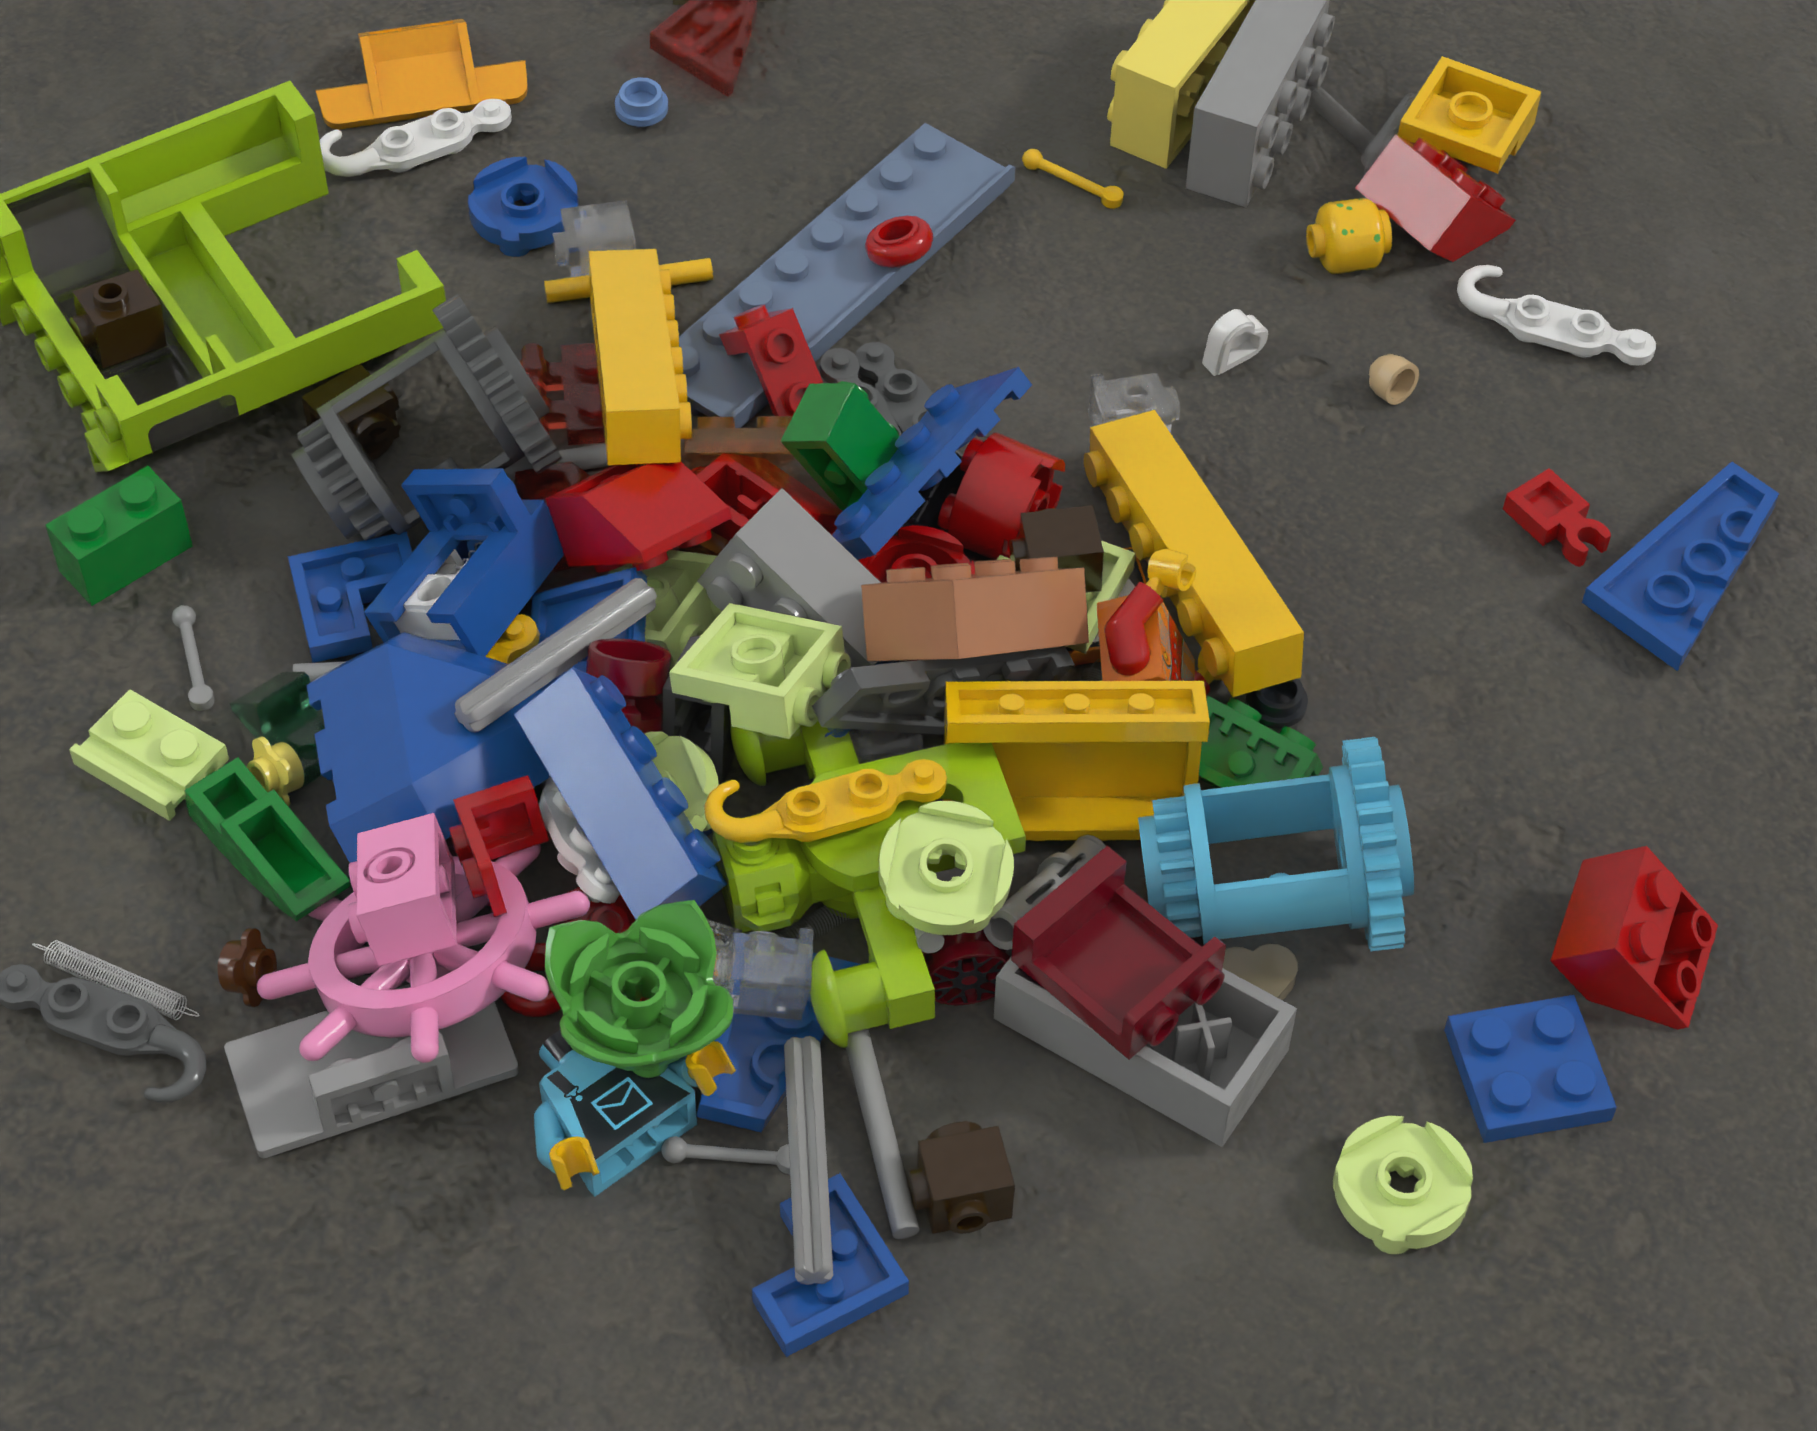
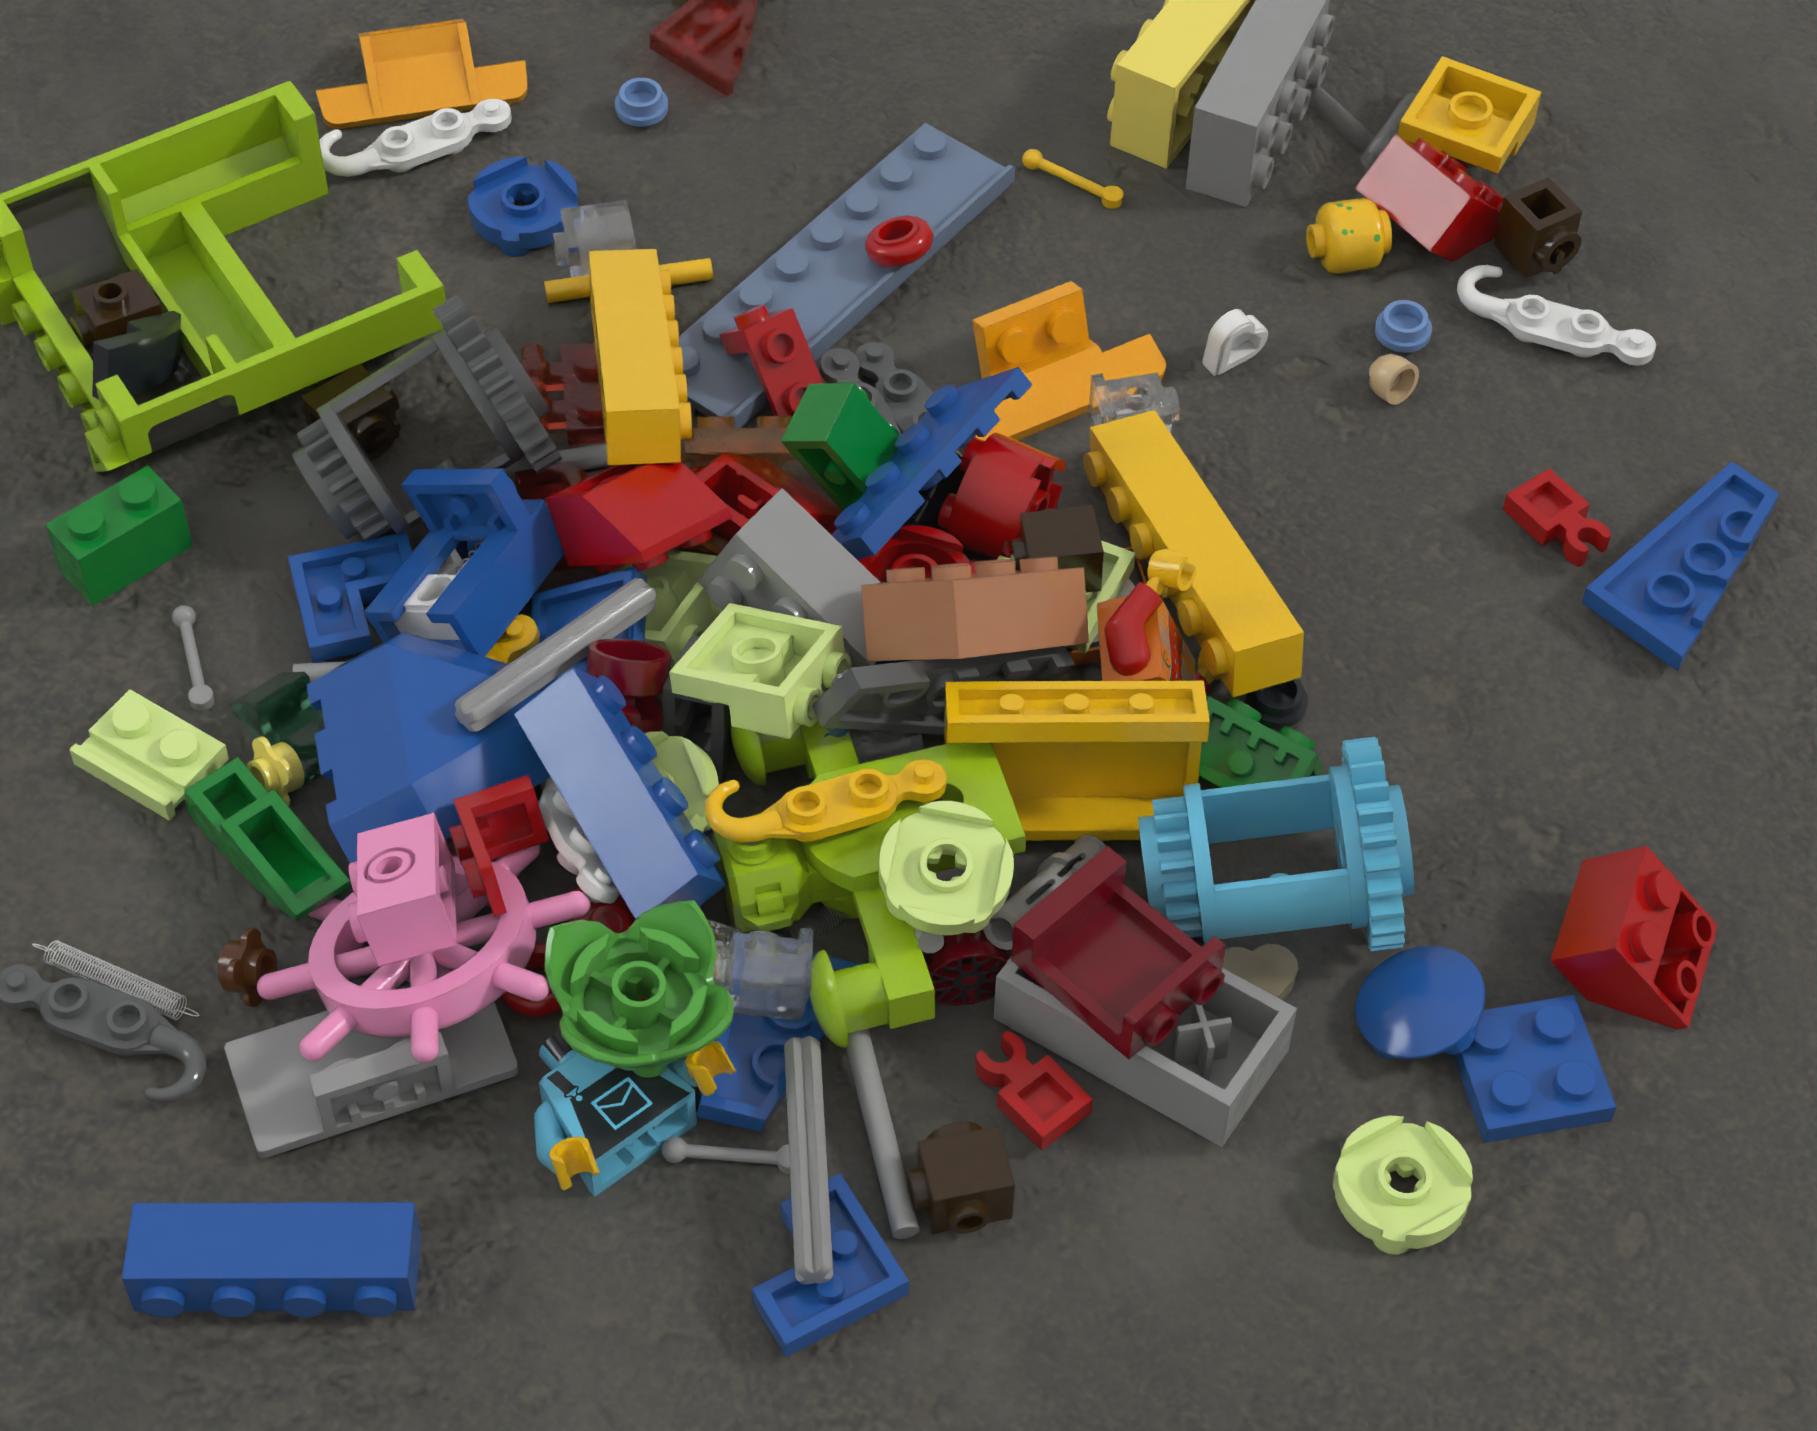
none -> black slope [92,311,181,400]
none -> blue brick [122,1202,422,1318]
none -> light orange plate [972,281,1166,441]
none -> red plate [975,1031,1093,1151]
none -> blue dish [1355,946,1485,1059]
none -> medium blue plate [1375,300,1432,353]
none -> dark brown brick [1493,177,1582,278]

